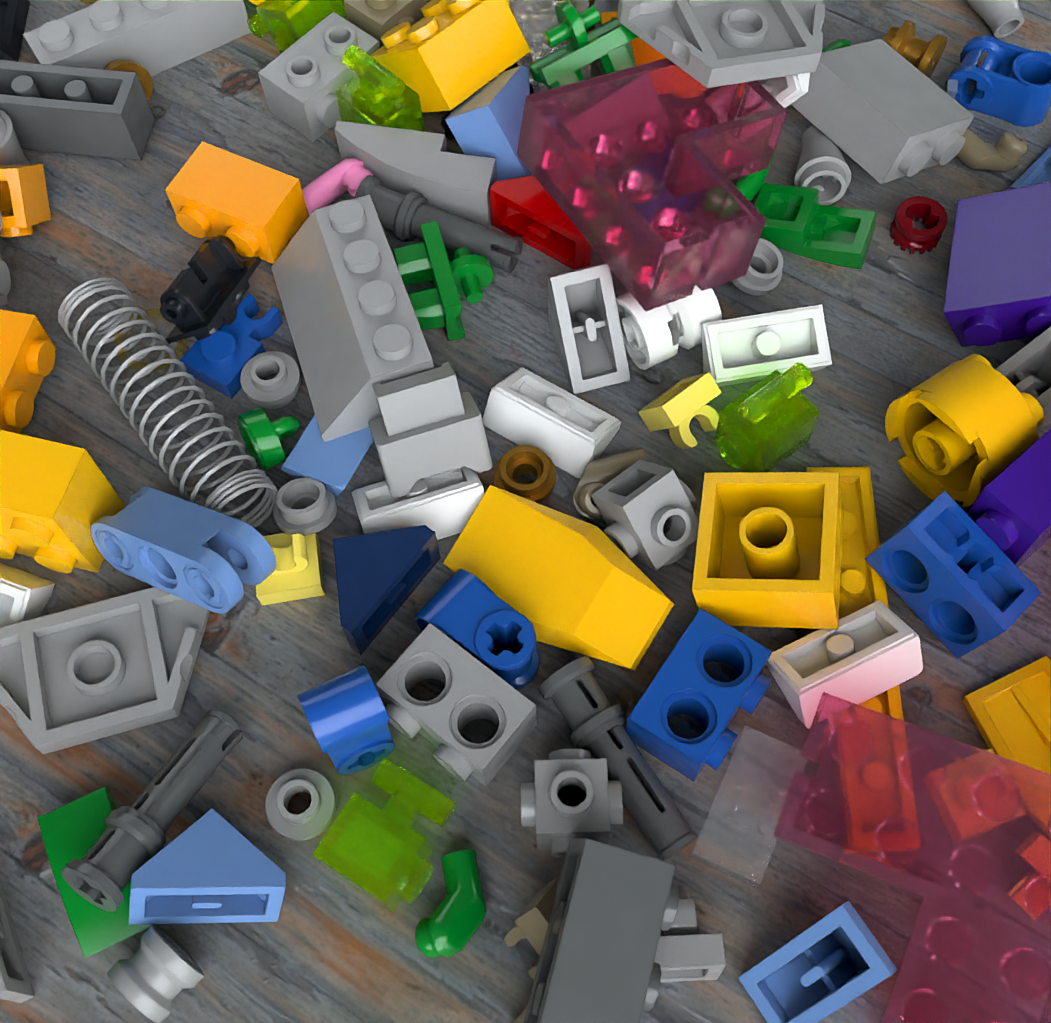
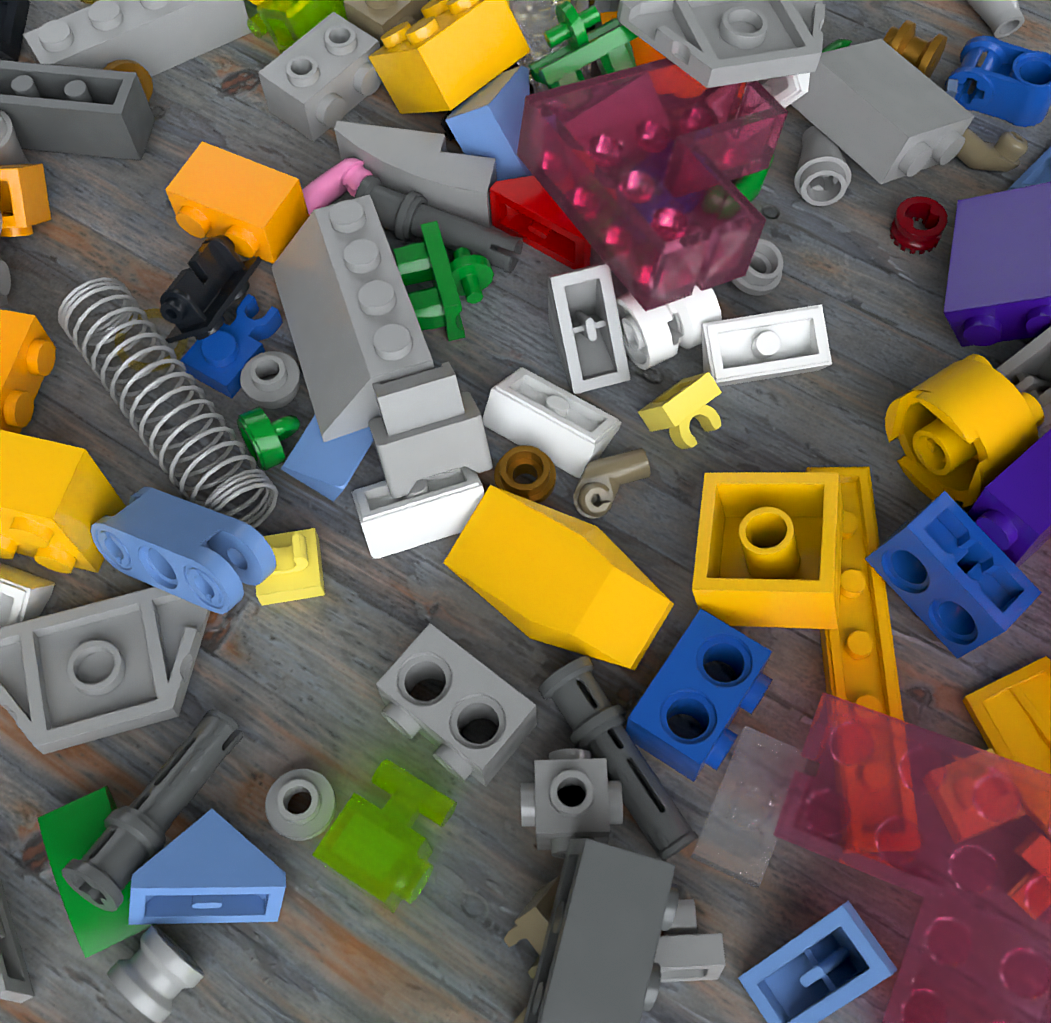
light grey plate [273,477,337,536] -> none
blue piece [297,664,395,775] -> none
dark blue slope [333,525,441,655] -> none
clear neon green brick [335,45,425,132] -> none
blue piece [414,569,540,690] -> none
green arm [415,850,486,958] -> none
light grey brick [591,459,699,570] -> none
clear neon green brick [714,362,820,472] -> none
green slope [747,183,876,269] -> none
white slope [766,600,923,729] -> none

